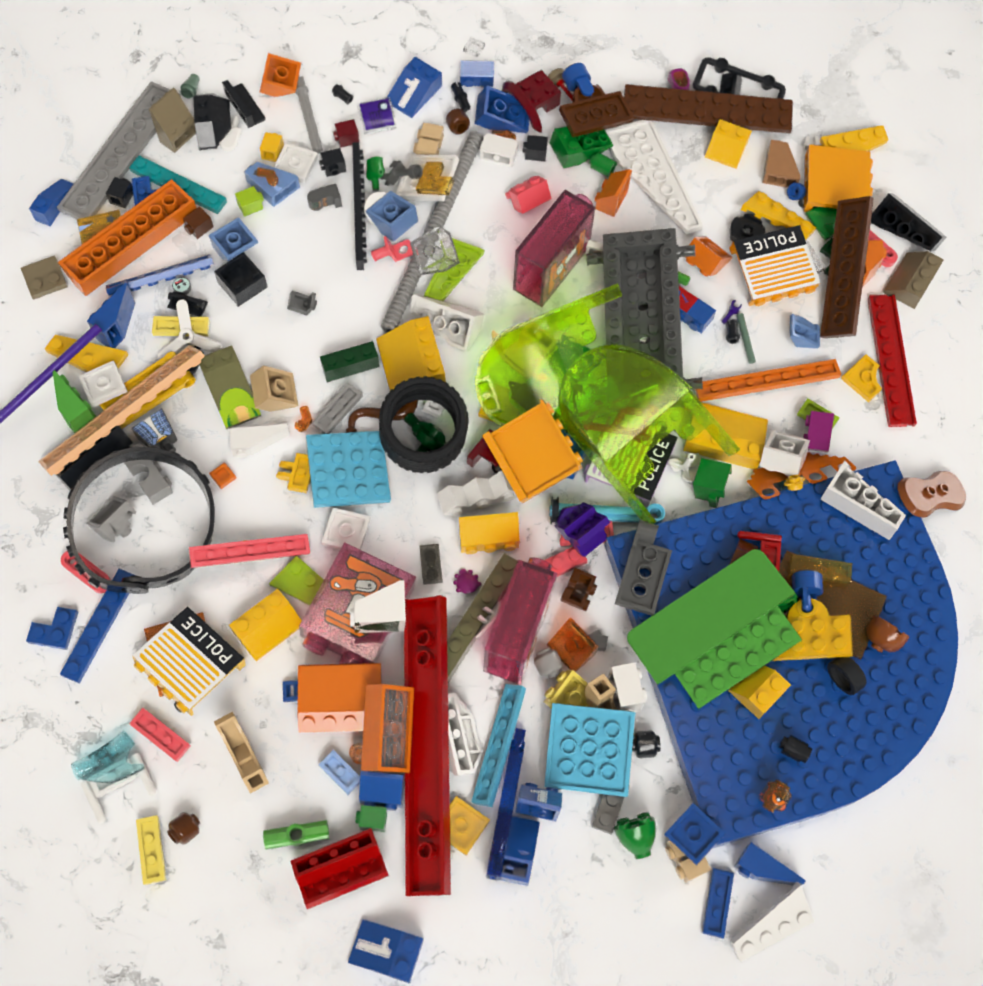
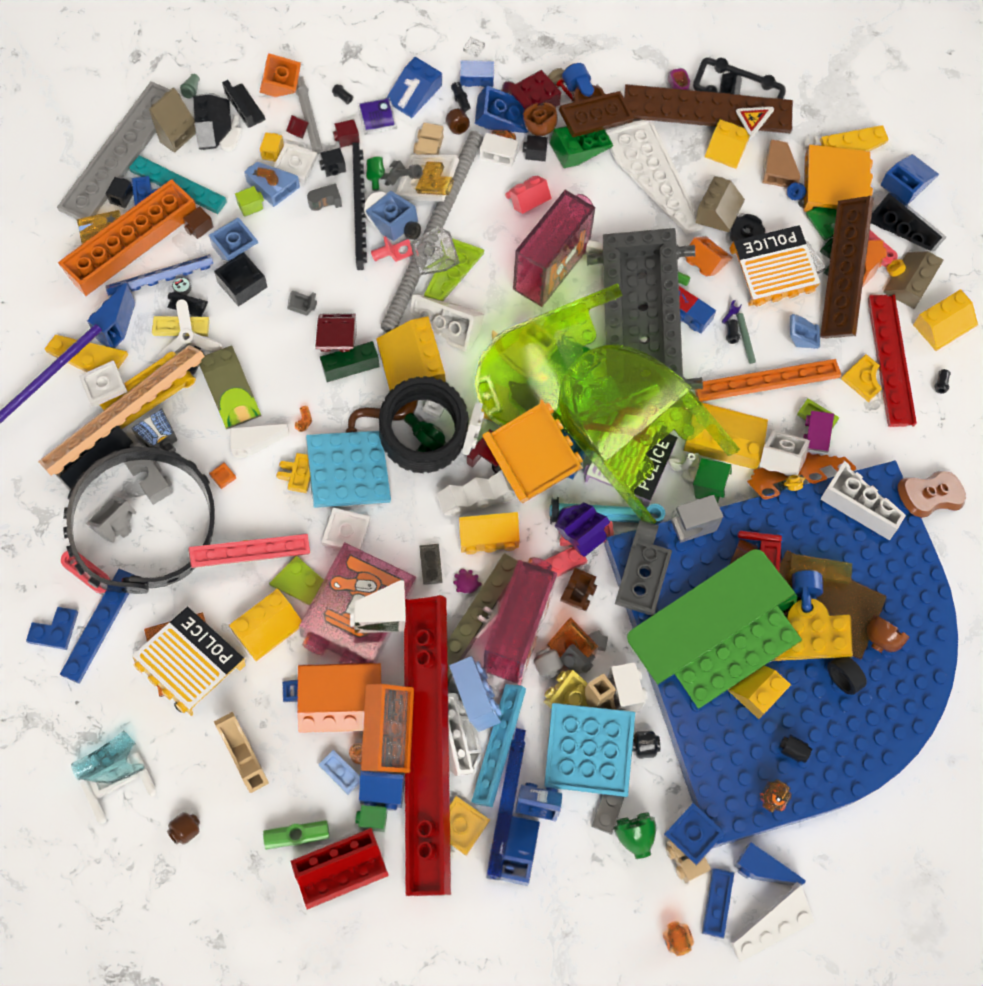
dark tan plate [20,255,68,300] -> none
blue slope [29,179,74,227] -> none
bright green slope [53,370,96,433] -> none
coral plate [129,708,191,762] -> none
light yellow plate [136,815,166,885] -> none
tan slope [250,365,298,412] -> none
light grey plate [312,383,363,434] -> none
blue slope [348,919,424,984] -> none
green brick [589,152,617,177] -> none
orange slope [594,169,632,217] -> none
yellow wing [741,191,816,240] -> none
none -> dark red plate [286,115,309,139]
none -> dark red slope [315,313,357,352]
none -> clear smoke tile [404,221,421,240]
none -> light blue brick [449,656,502,732]
none -> white plate [462,402,484,455]
none -> dark orange cylinder [523,103,558,136]
none -> dark grey bracket [560,644,596,675]
none -> clear orange head [662,921,695,956]
none -> light grey piece [671,495,723,543]
none -> dark tan slope [696,176,745,233]
none -> piece [736,107,774,137]
none -> blue slope [880,154,939,204]
none -> yellow tile [886,259,906,277]
none -> yellow slope [913,289,978,351]
none -> black pin [934,369,951,394]

